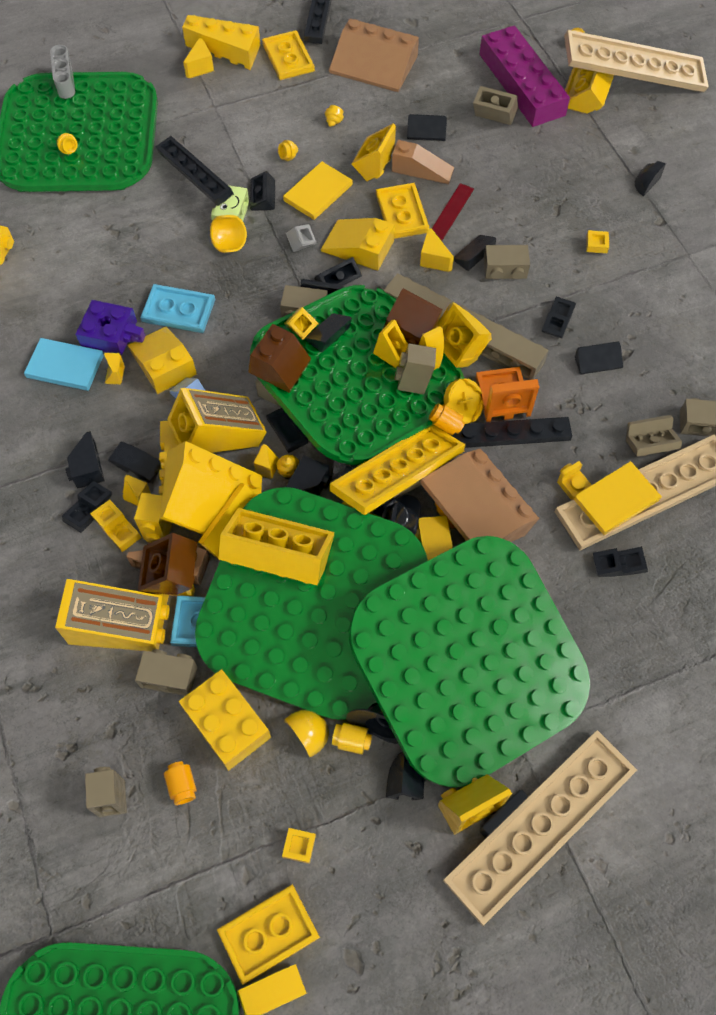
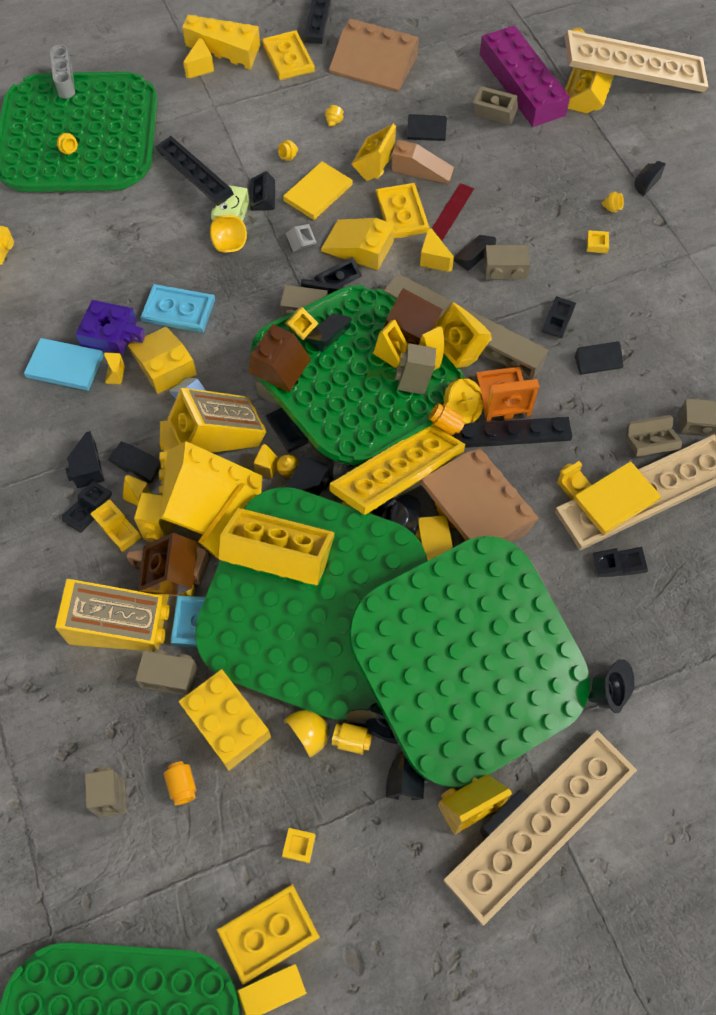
none -> black piece [588,659,634,713]
none -> yellow plate [601,192,624,213]

